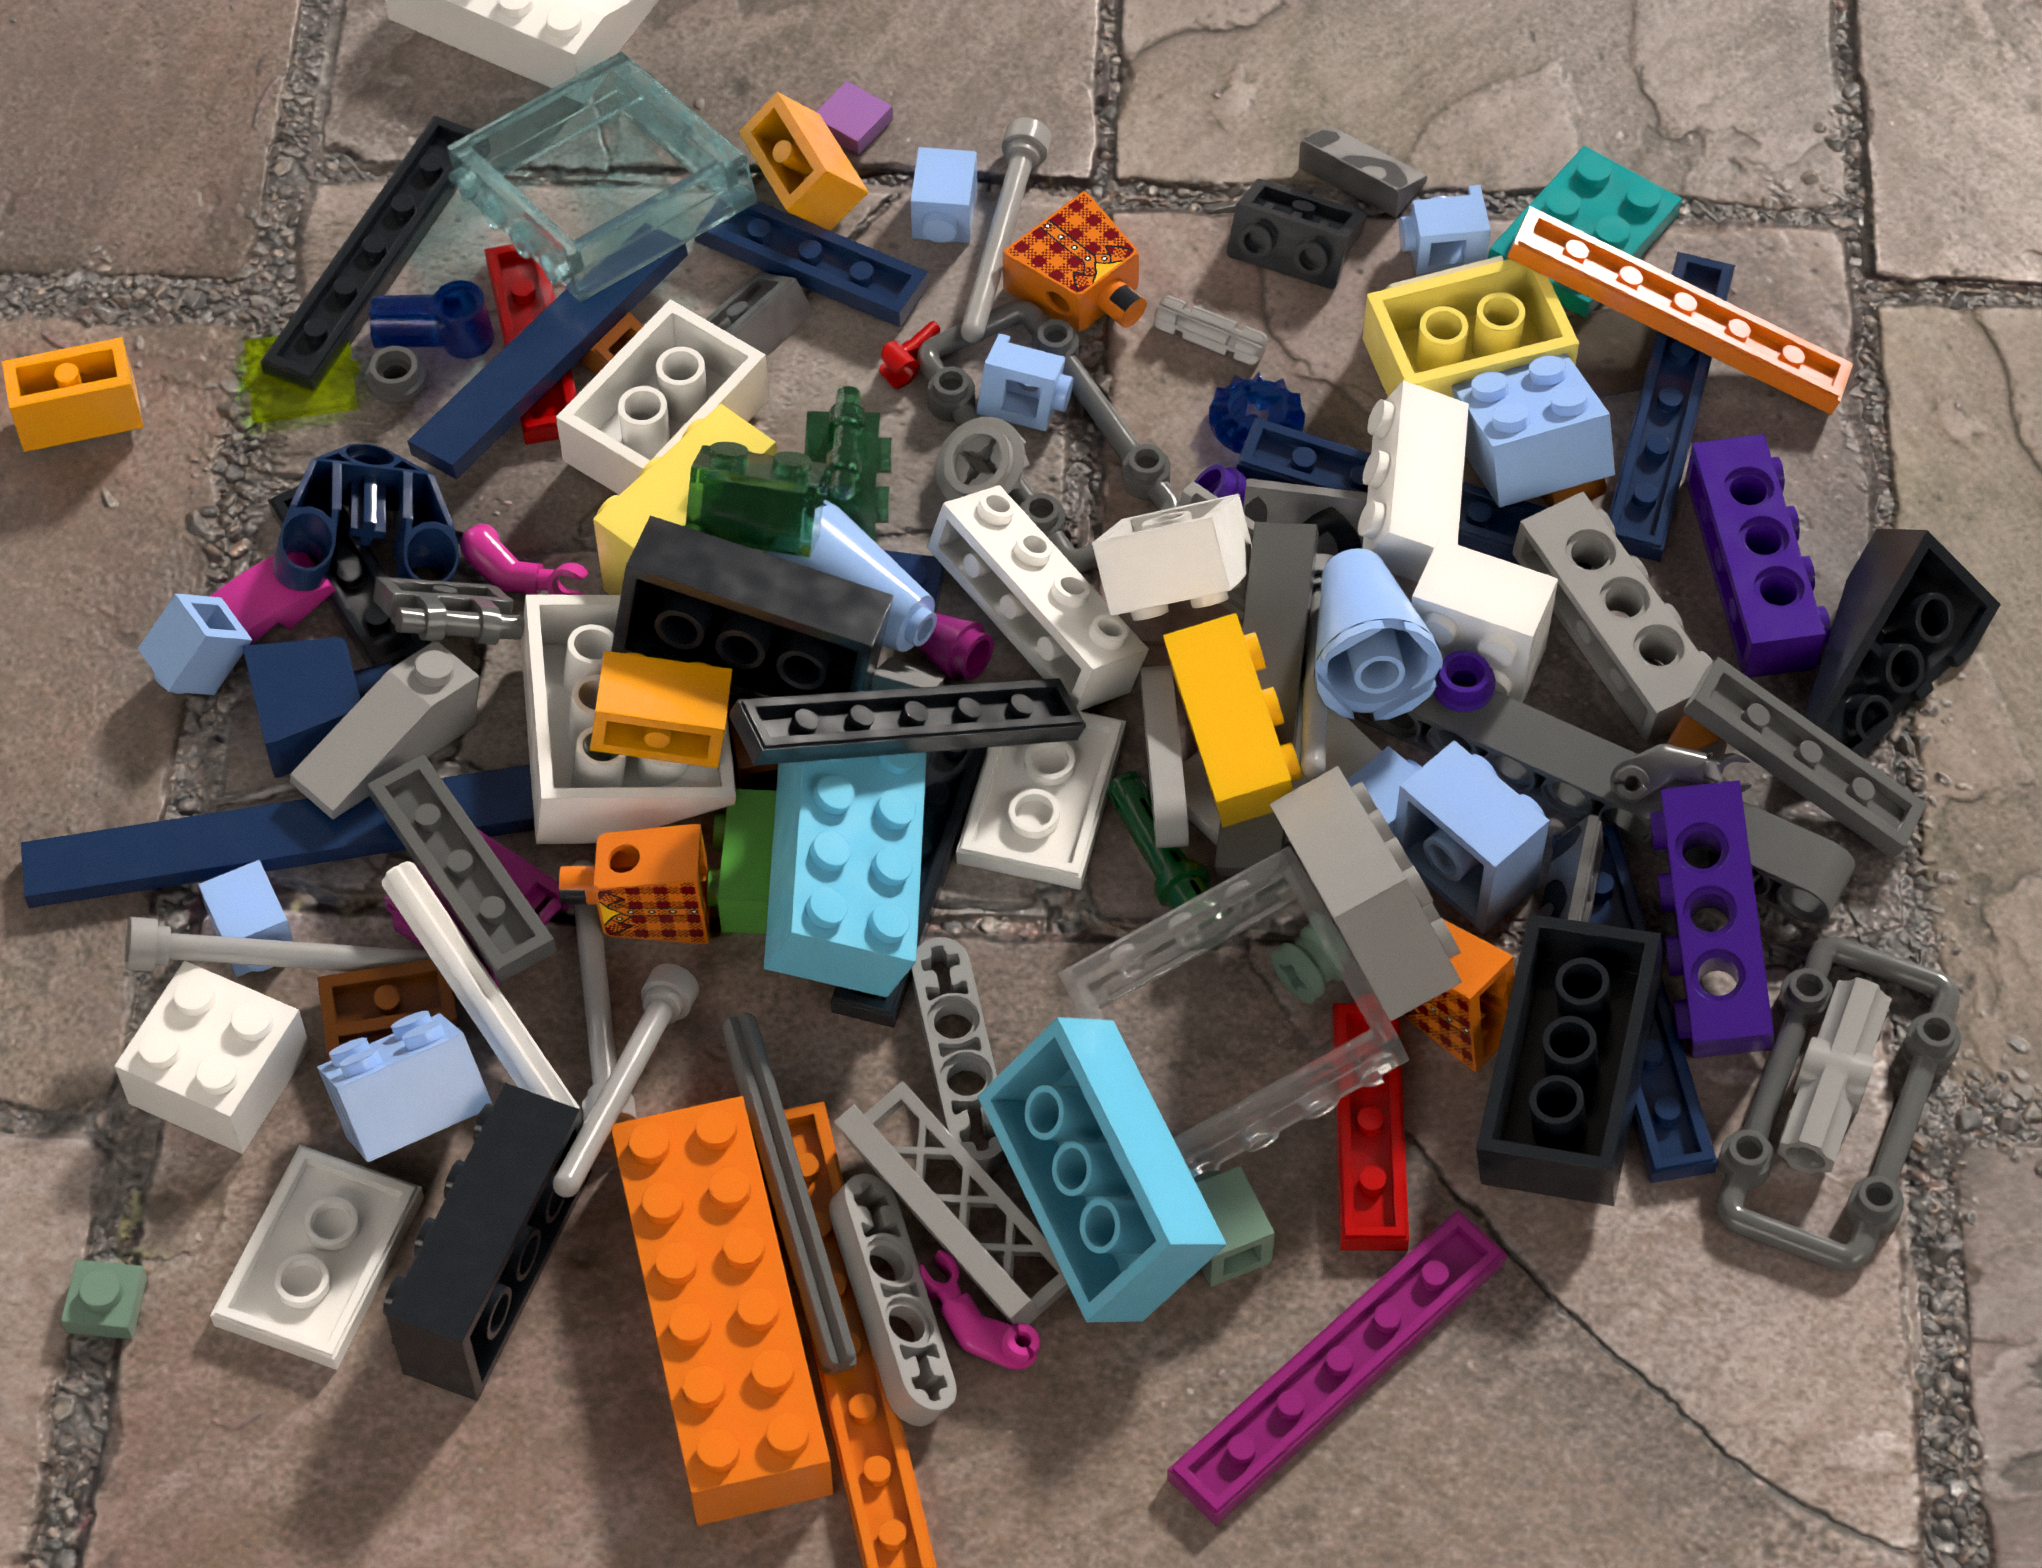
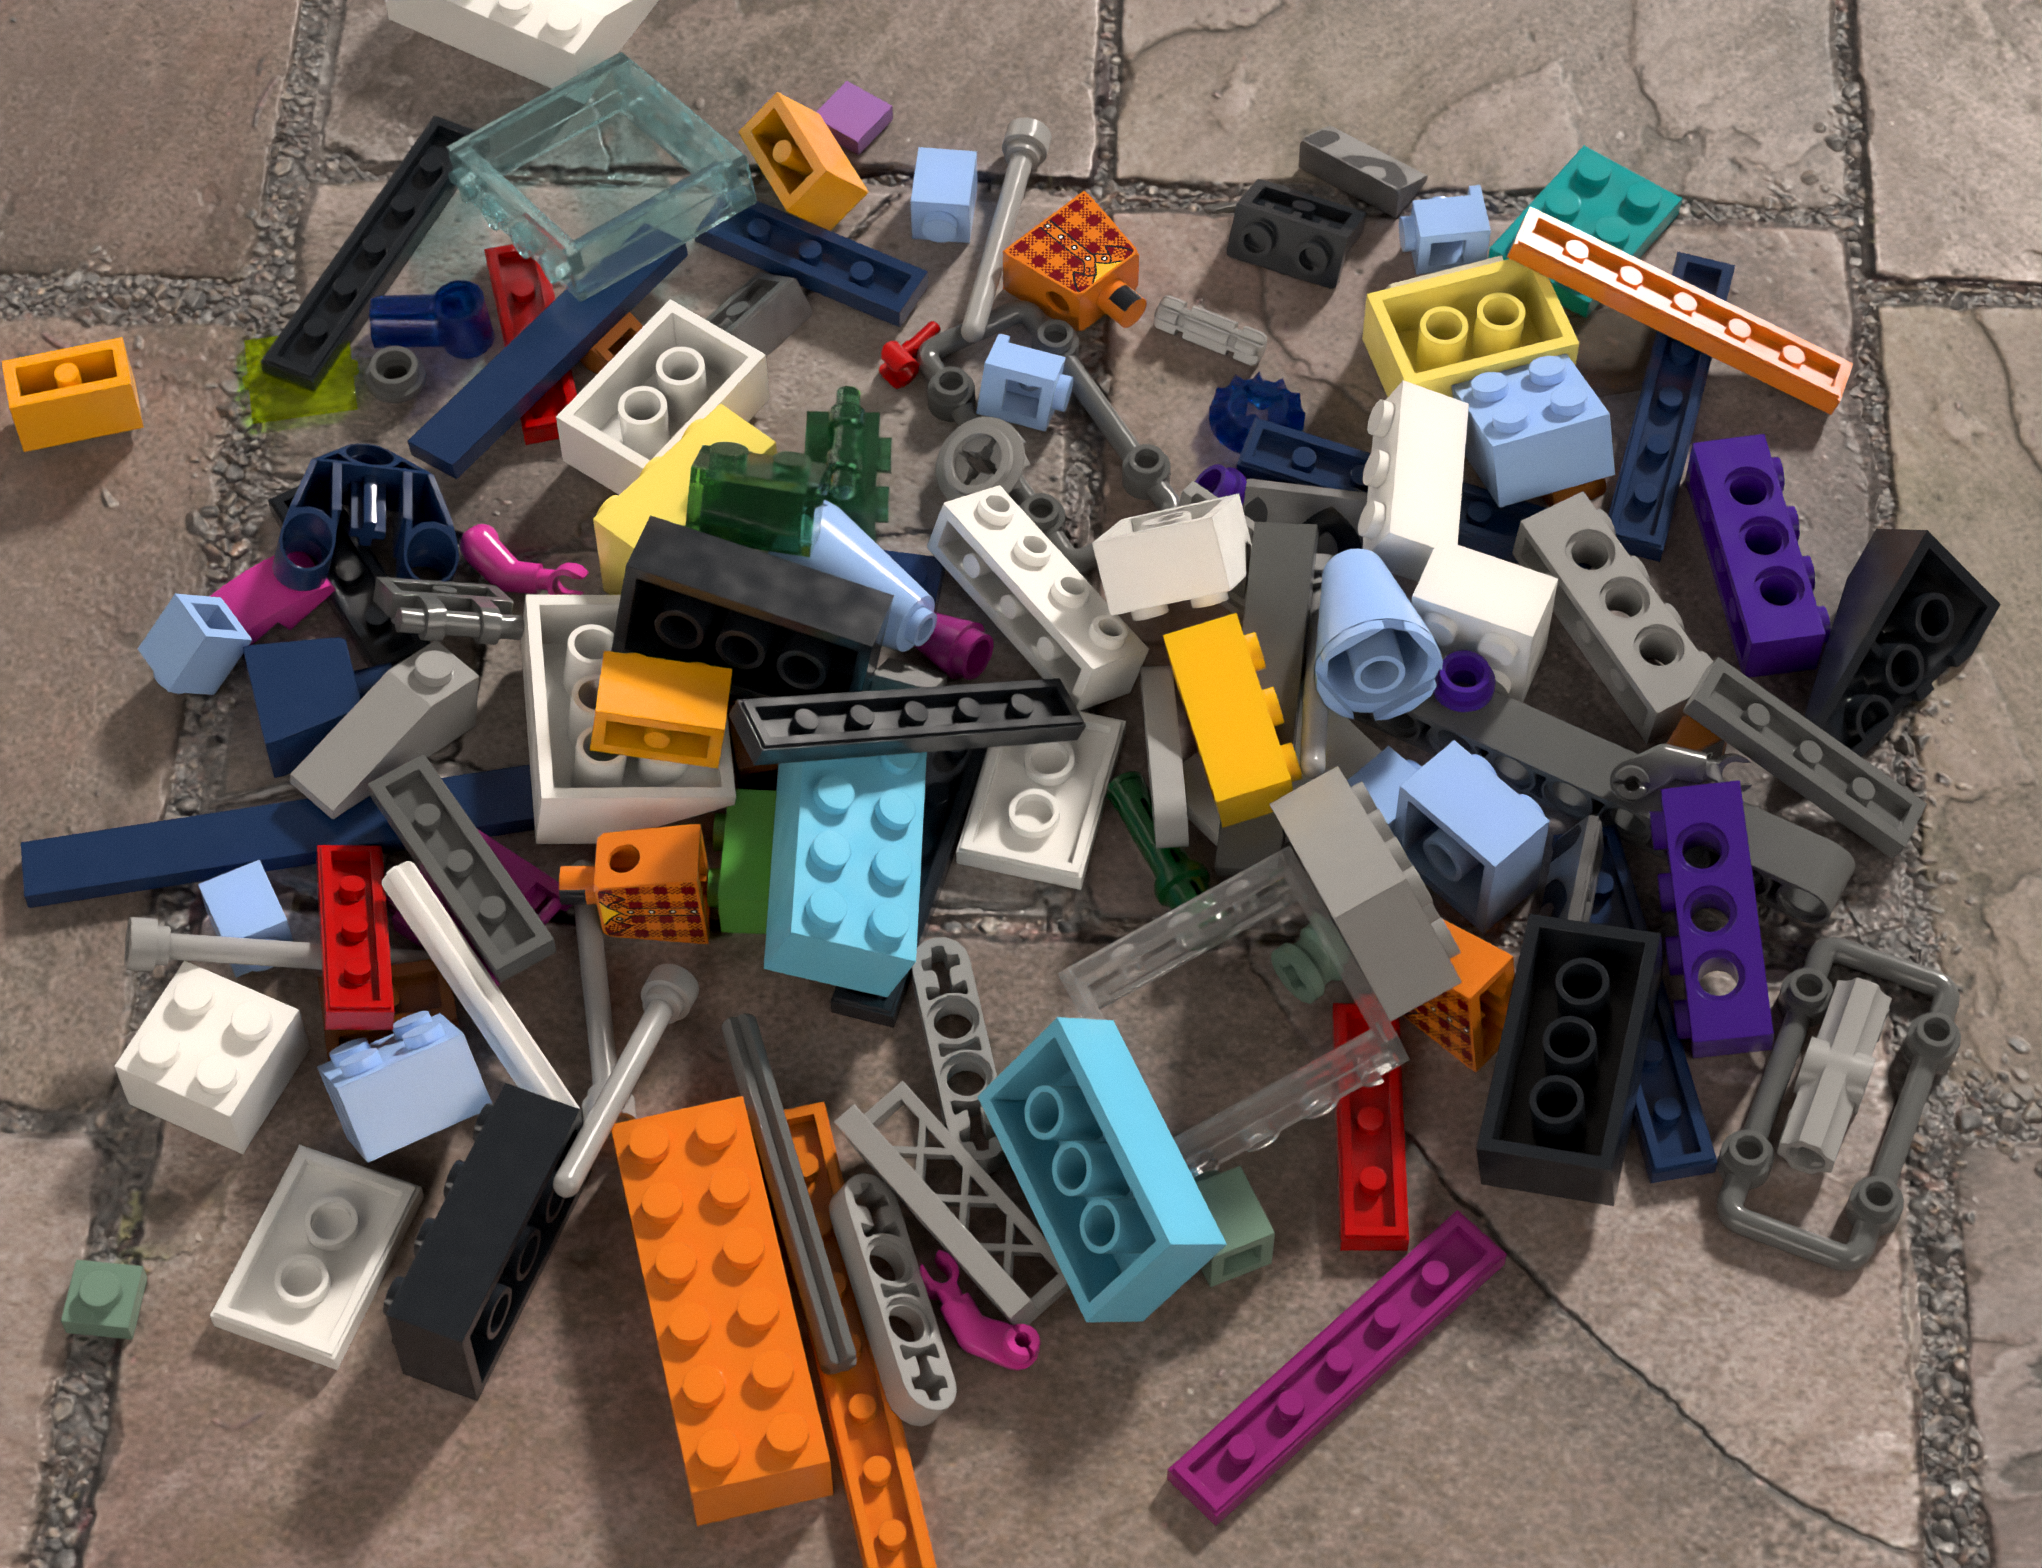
none -> red tile [316,845,394,1030]

